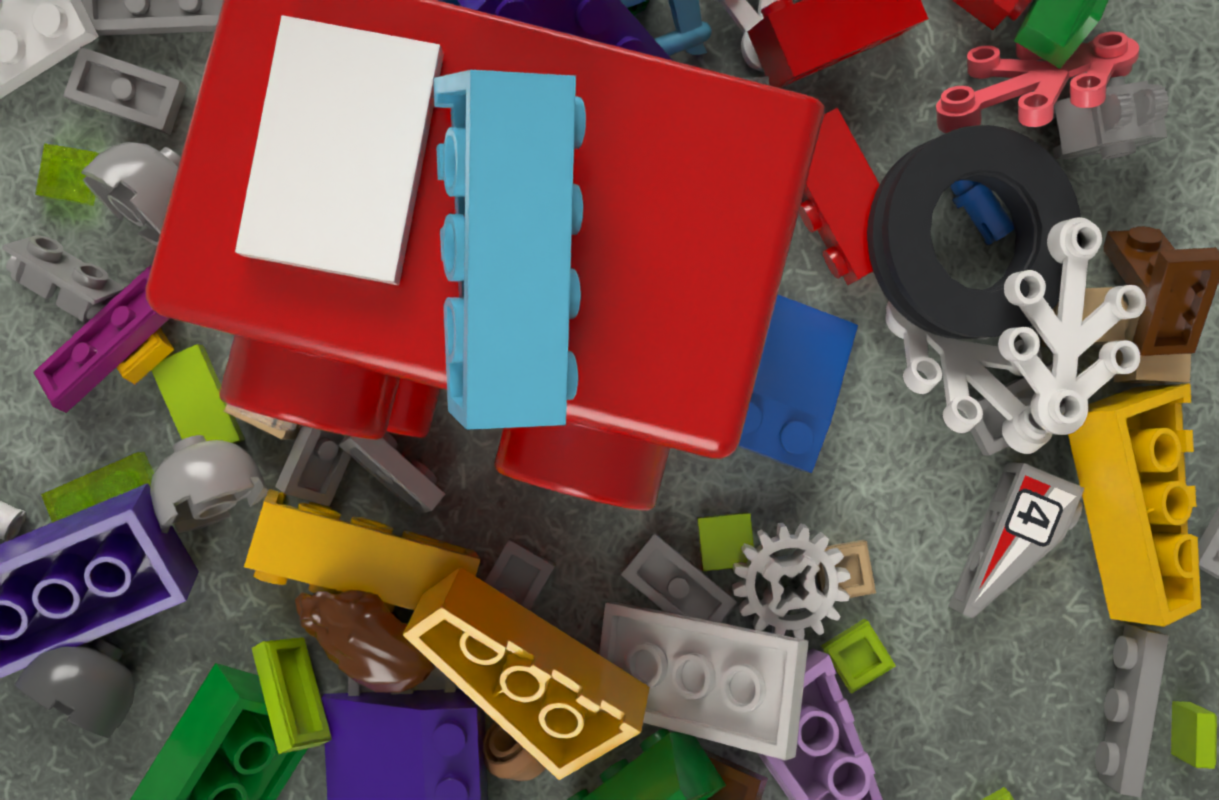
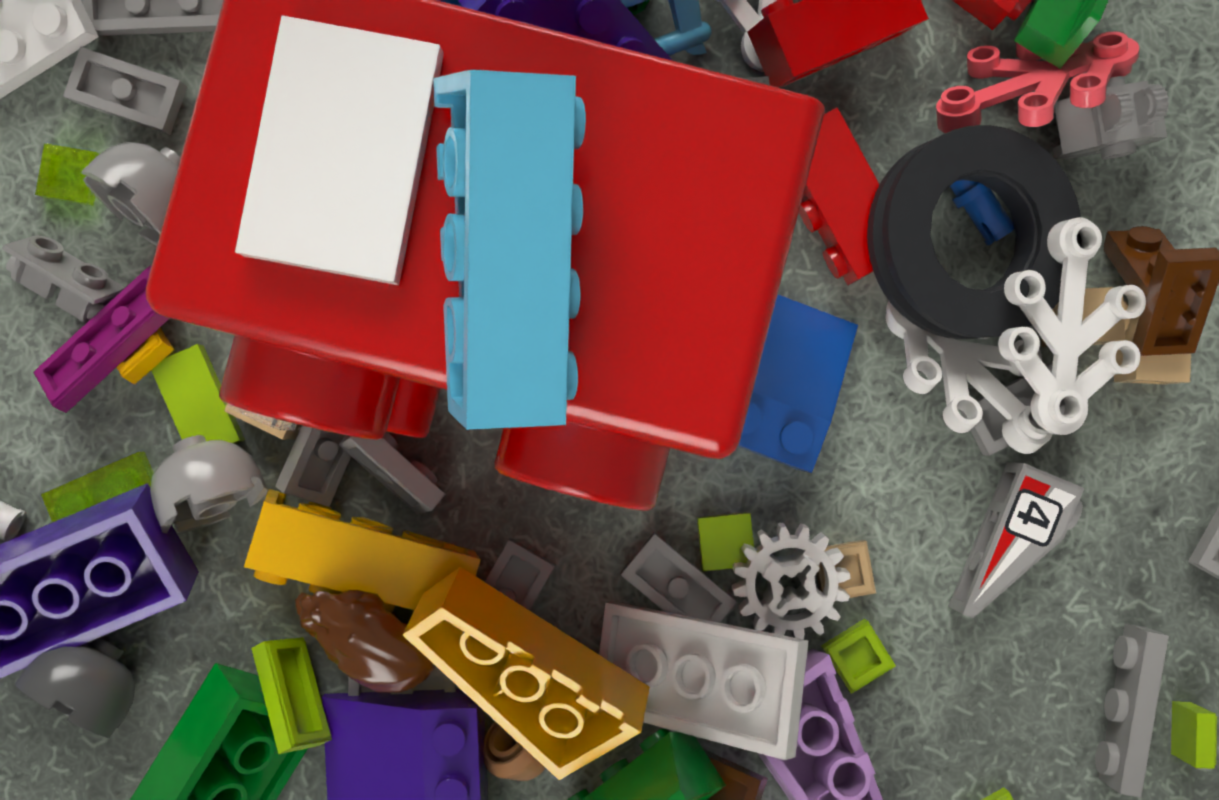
yellow wedge [1063,383,1201,627] -> none

